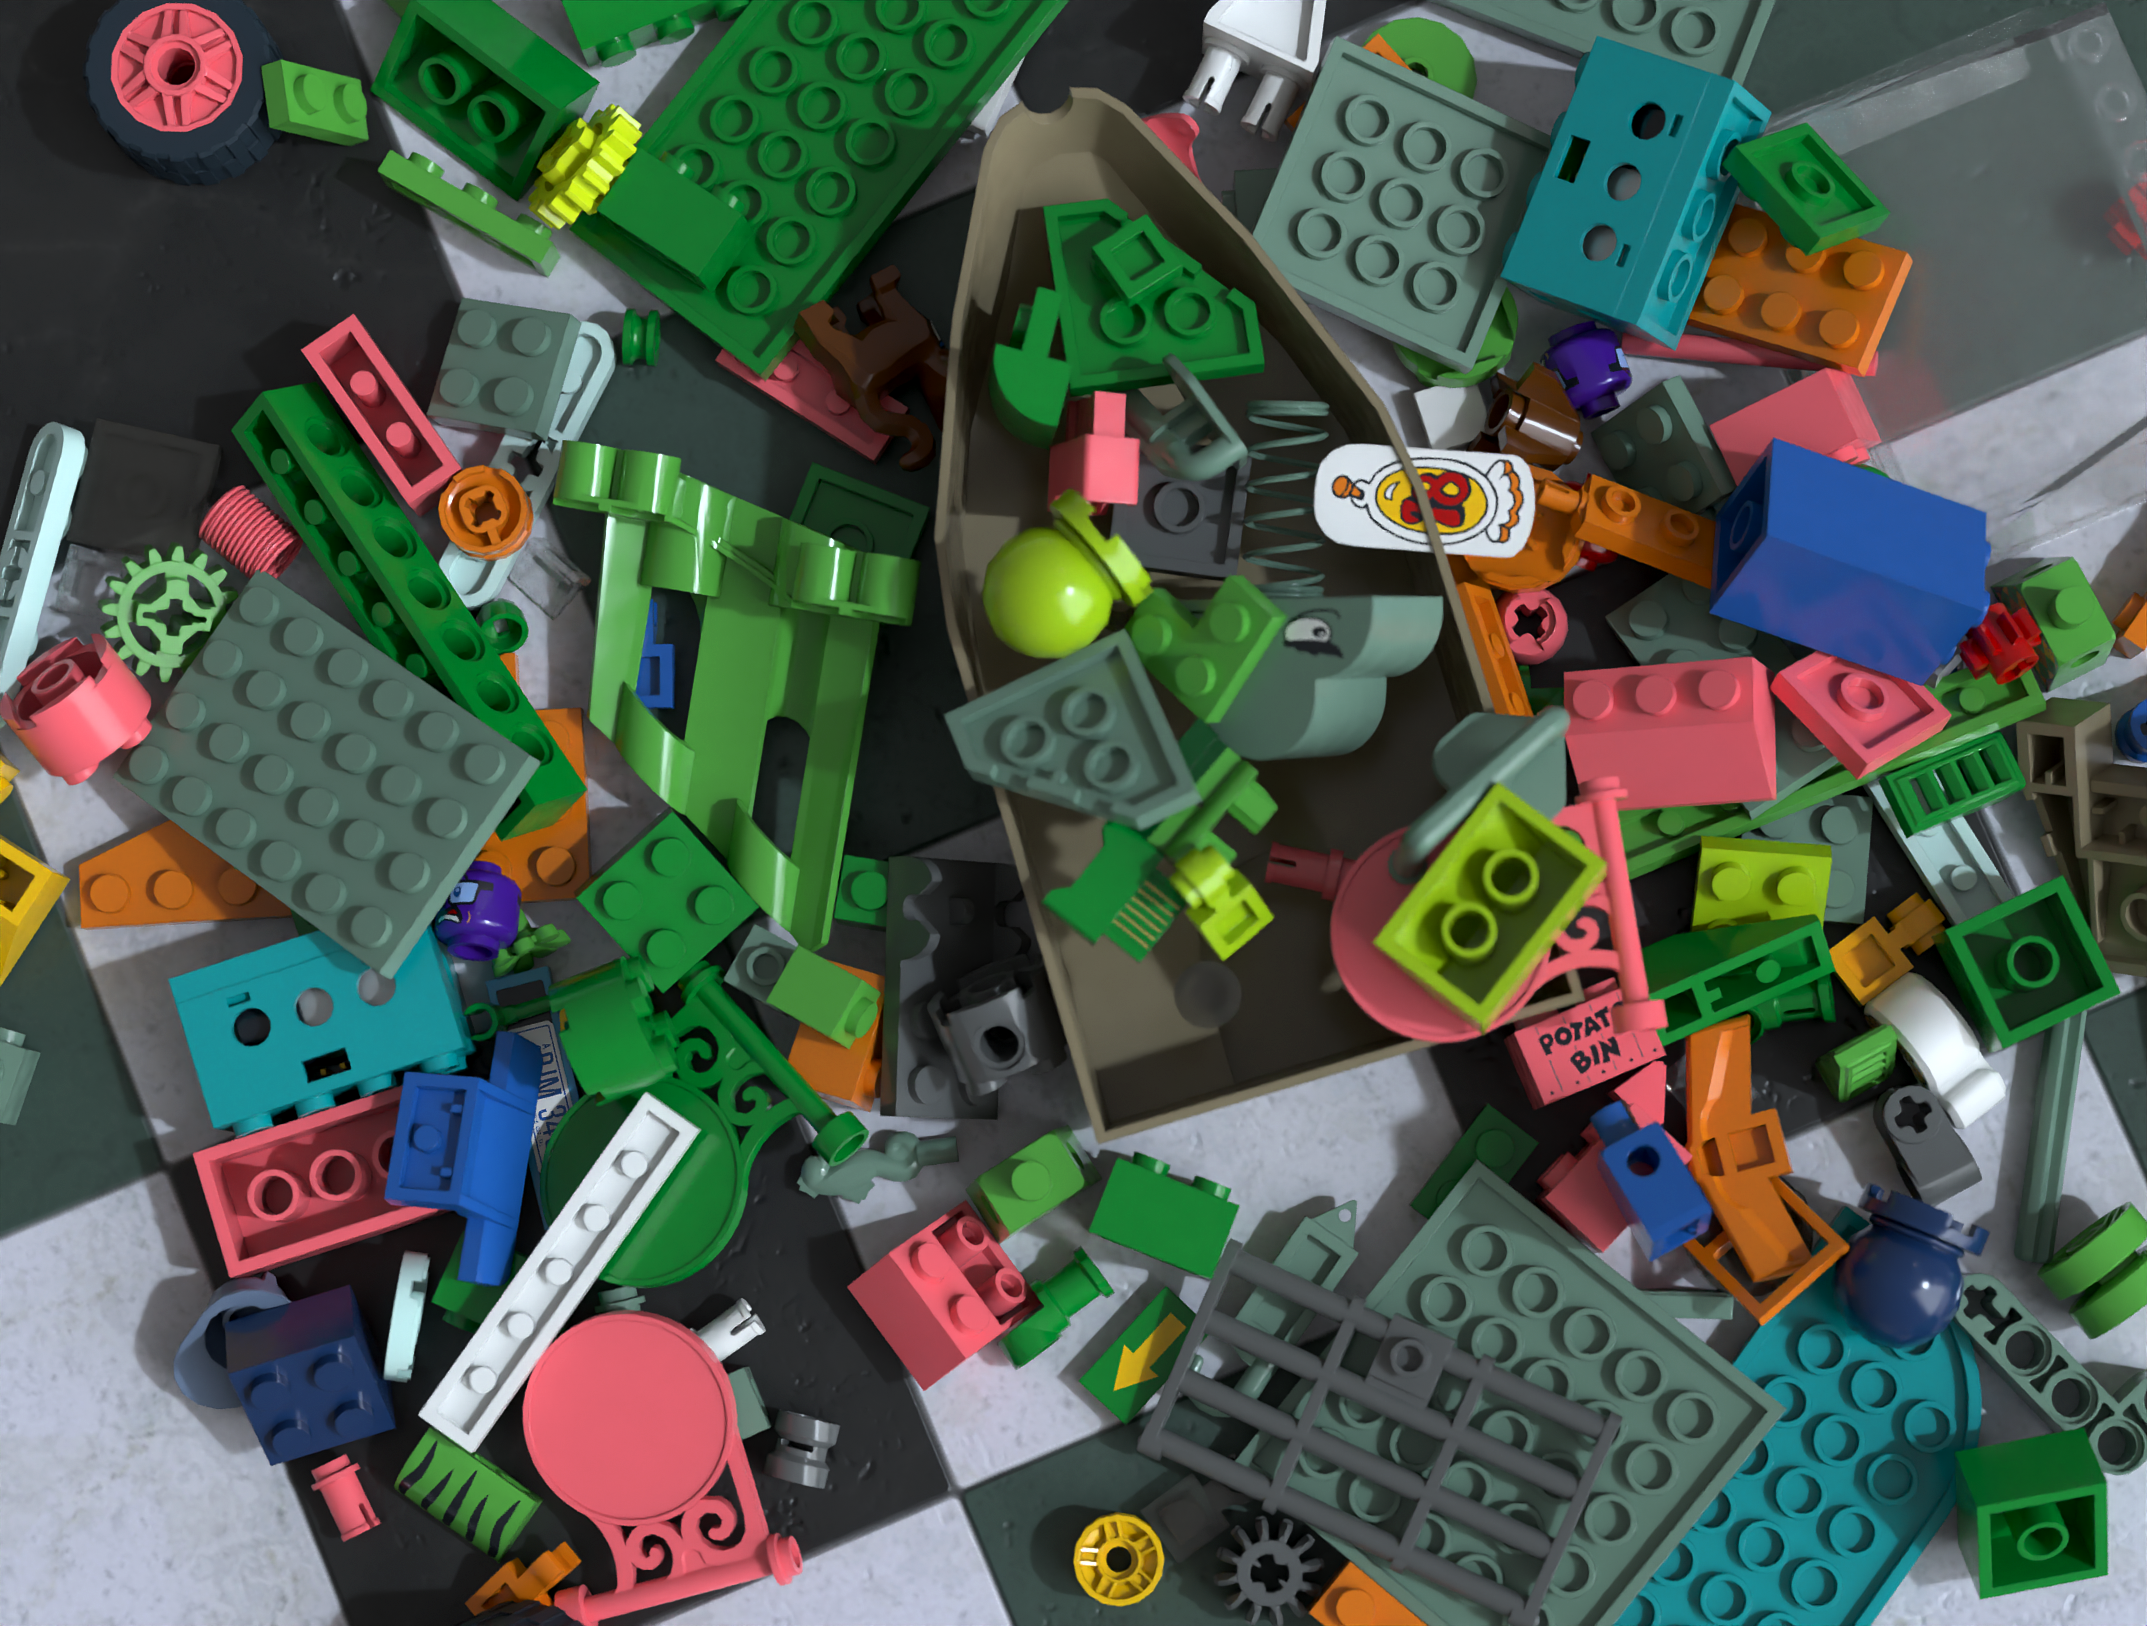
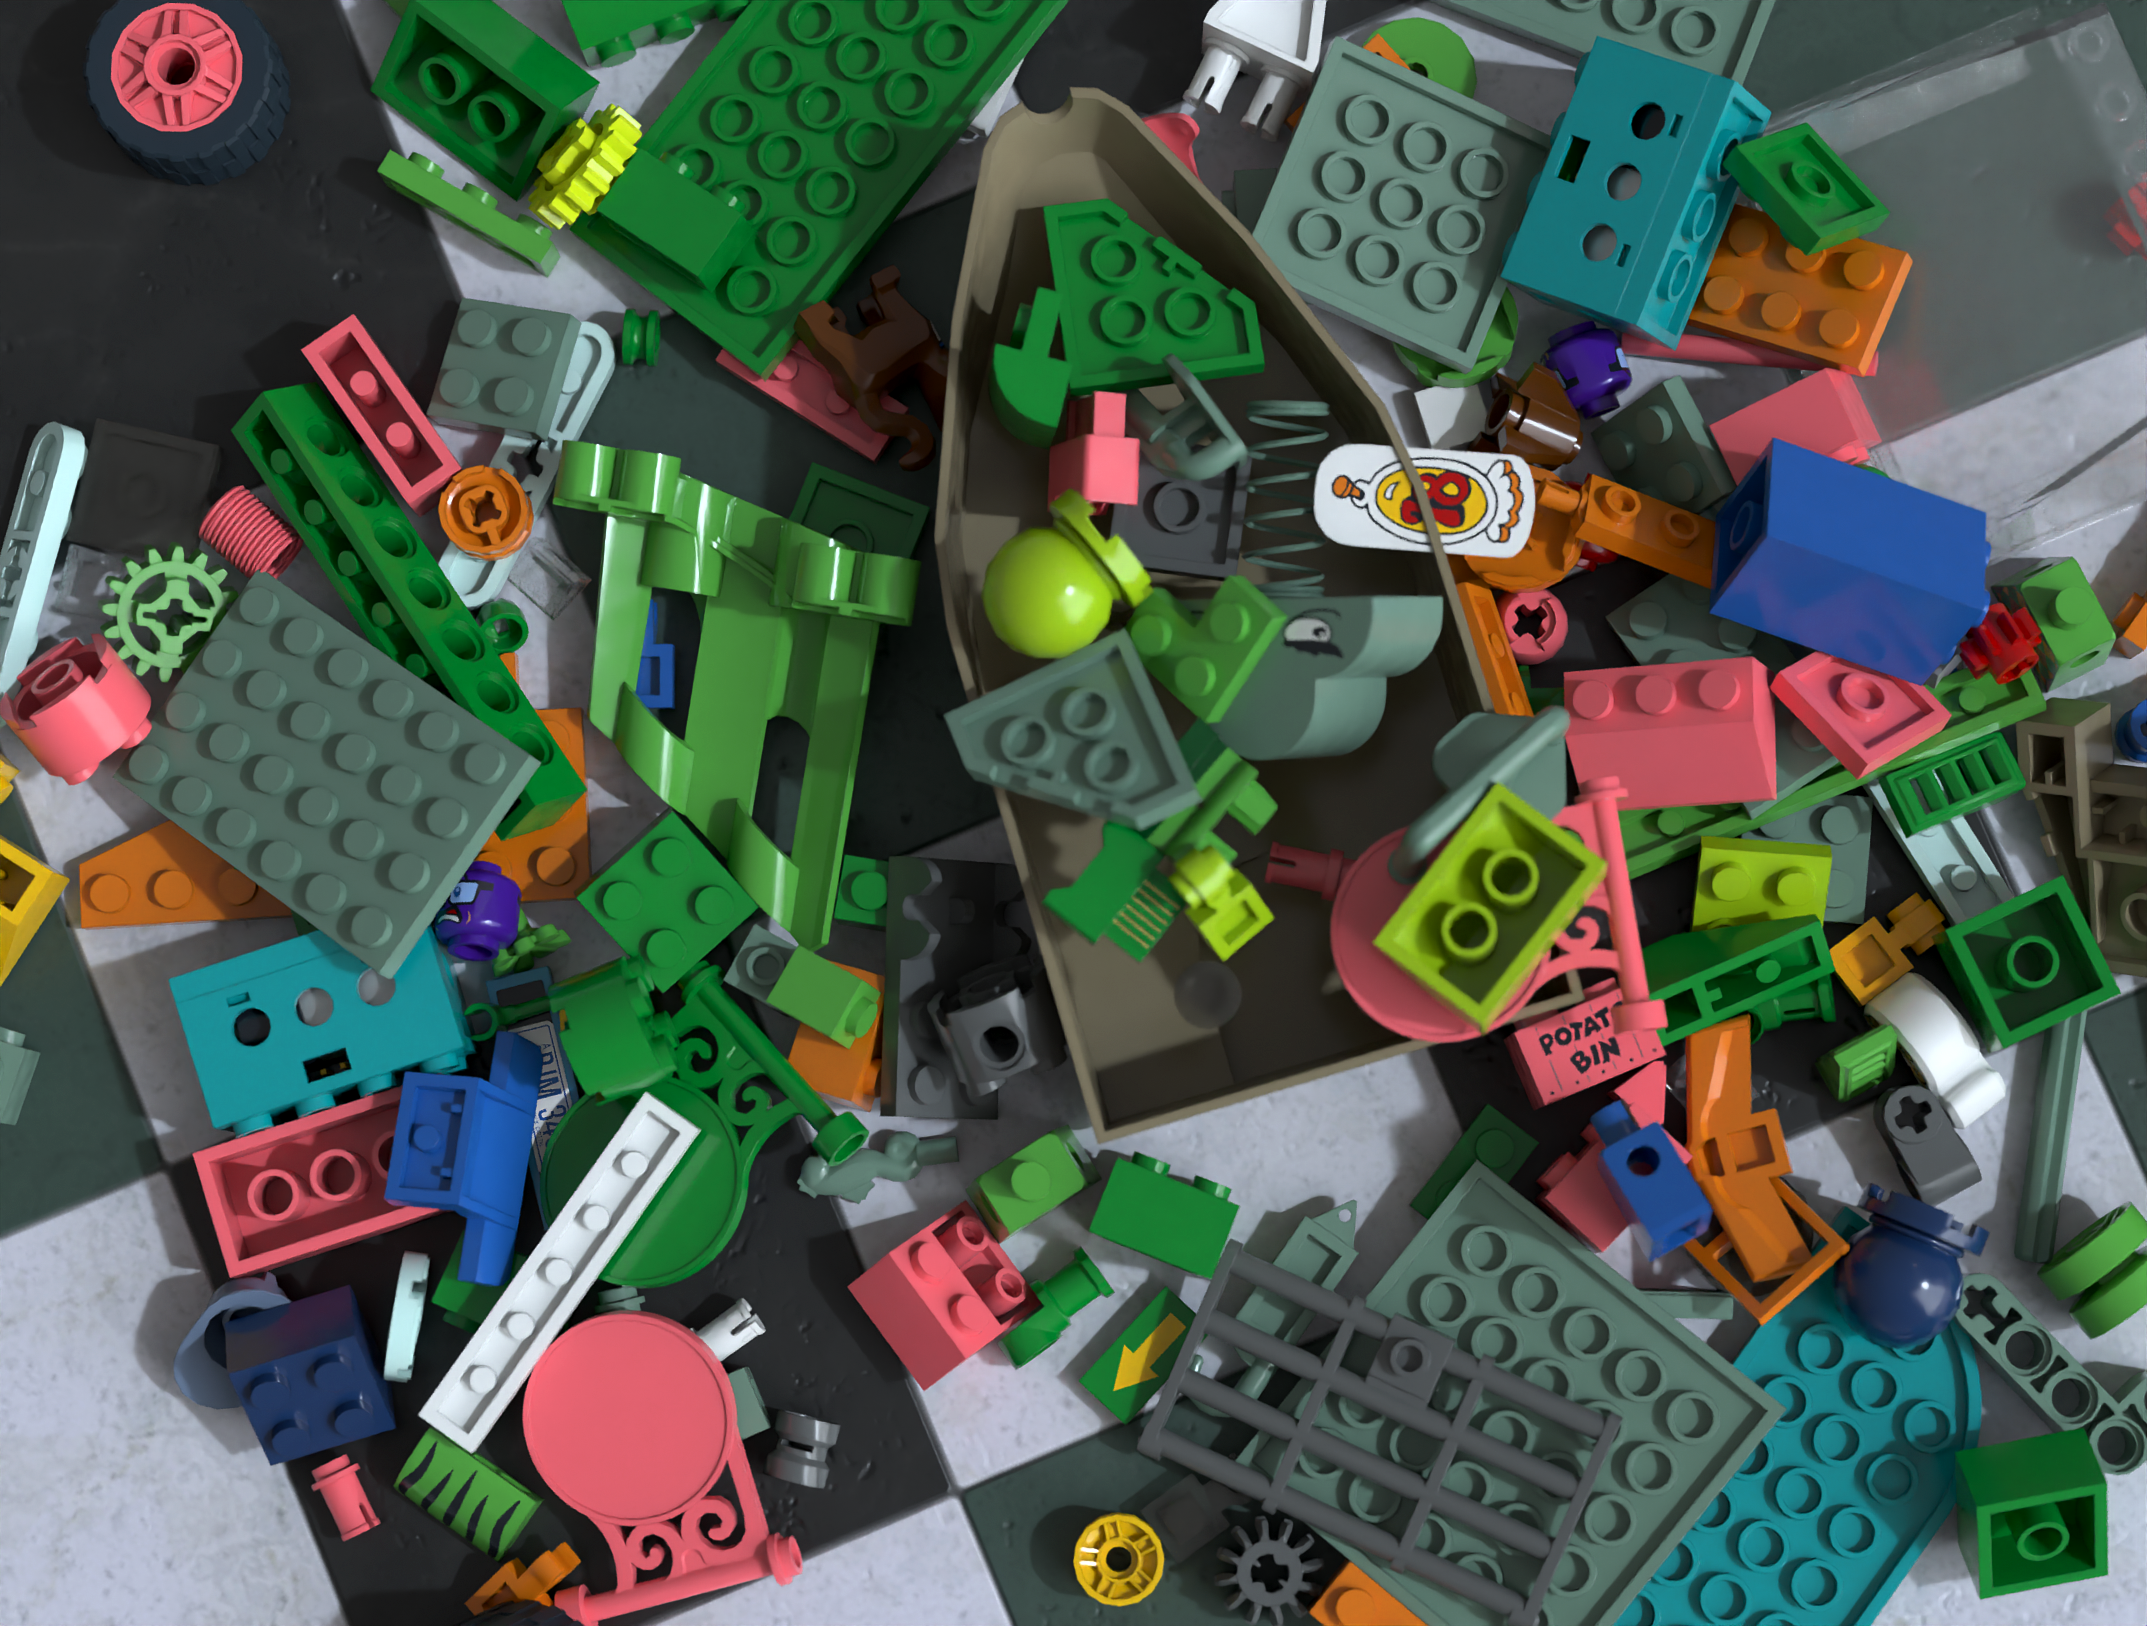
bright green plate [261,60,369,146] -> none
green plate [1092,213,1183,308] -> none

